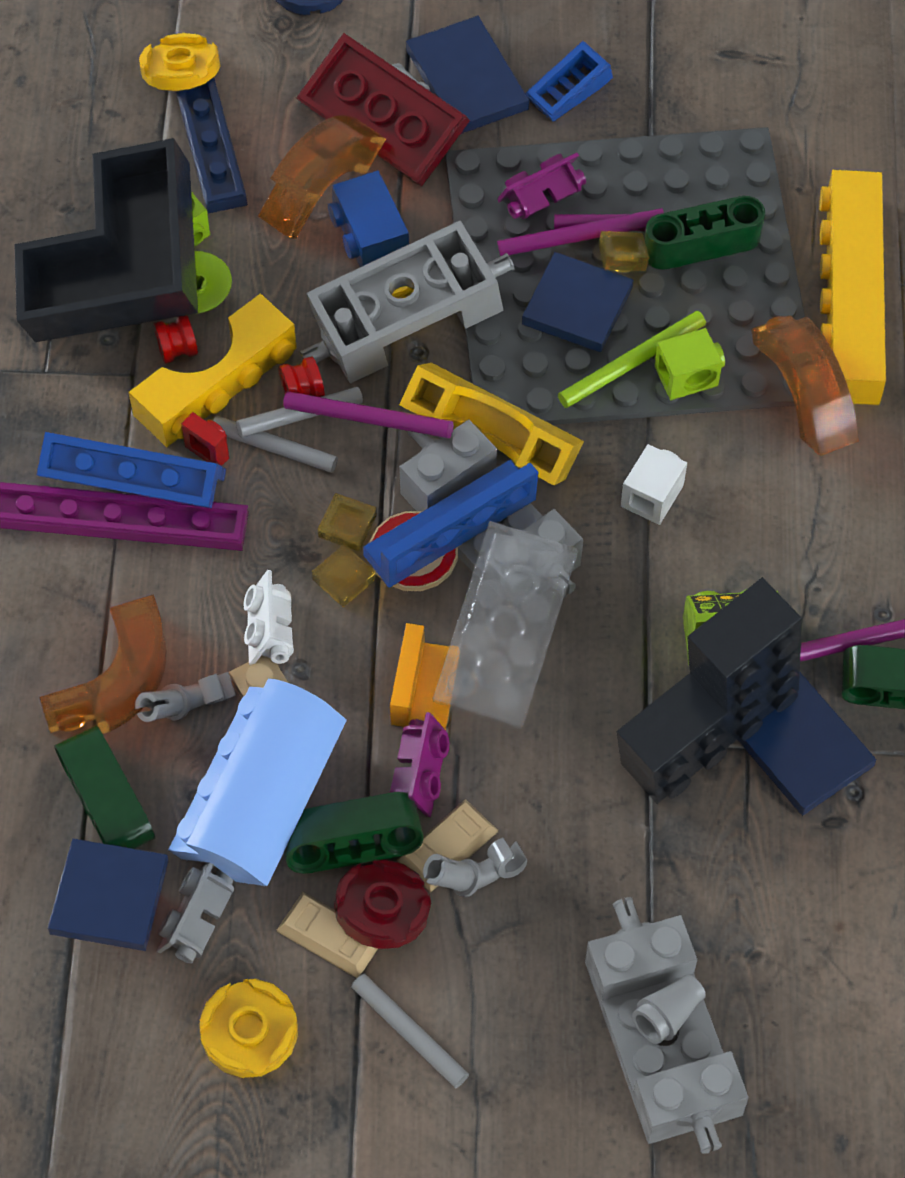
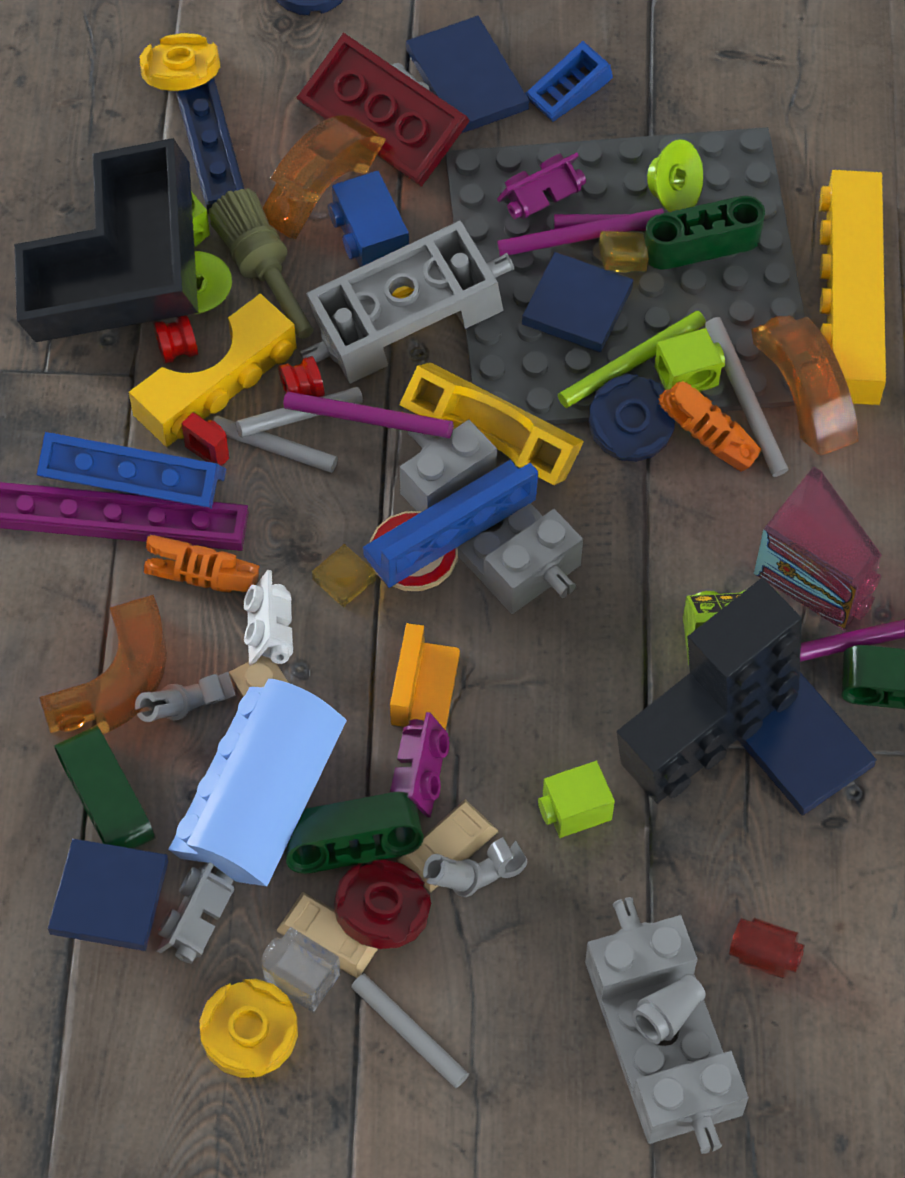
clear yellow plate [318,493,377,552] -> none
clear brick [433,521,579,730] -> none
white brick [621,444,687,525] -> none
none -> orange hinge [144,535,260,593]
none -> olive piece [208,188,313,339]
none -> clear brick [261,927,341,1013]
none -> lime brick [538,760,615,838]
none -> dark blue tile [588,374,675,462]
none -> lime piece [647,139,703,212]
none -> orange hinge [658,381,761,472]
none -> light grey bar [705,317,789,477]
none -> clear red brick [729,918,805,979]
none -> clear pink slope [754,467,882,631]

